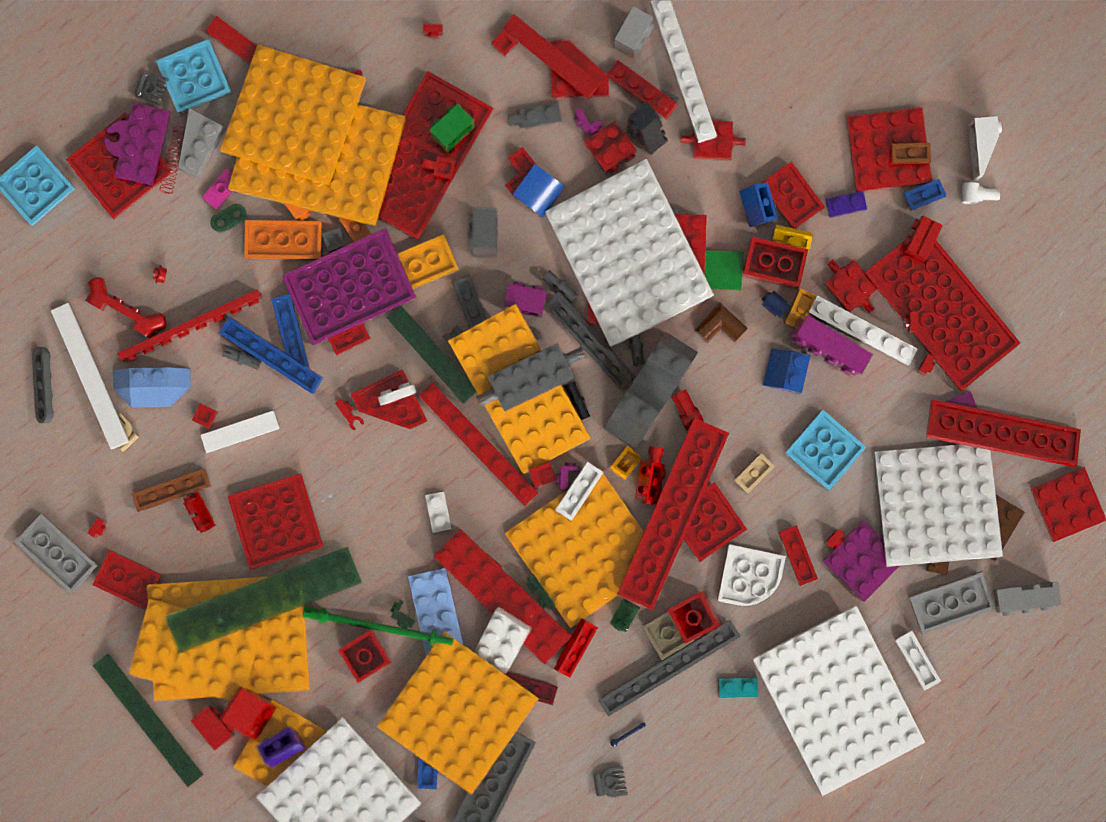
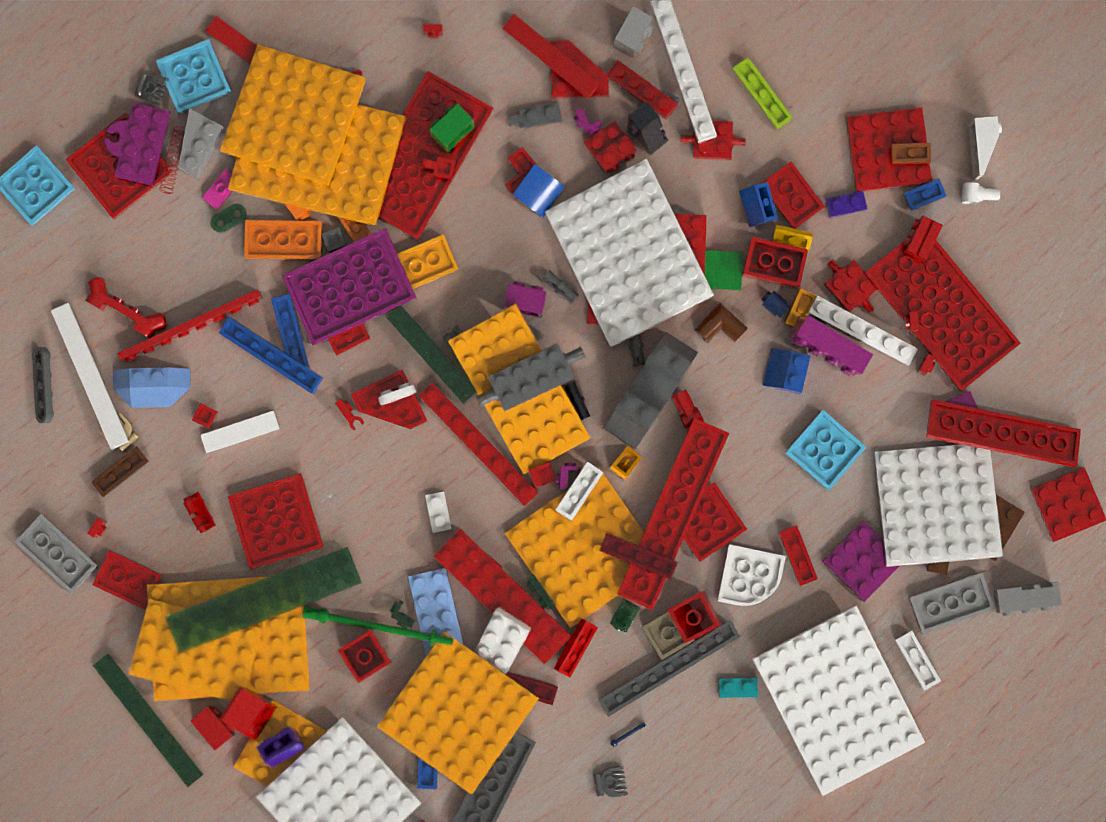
dark orange plate [132,468,211,512] -> none
red plate [152,265,167,284] -> none
dark grey pin [222,345,262,370] -> none
dark grey tile [452,274,486,328] -> none
dark grey brick [469,208,498,257] -> none
red plate [491,30,518,57] -> none
dark grey plate [545,292,636,390] -> none
red brick [635,446,666,505] -> none
tan plate [734,453,775,494] -> none
red plate [824,529,844,548] -> none
none -> reddish brown plate [91,446,149,497]
none -> dark red tile [599,533,678,580]
none -> lime plate [732,57,793,130]

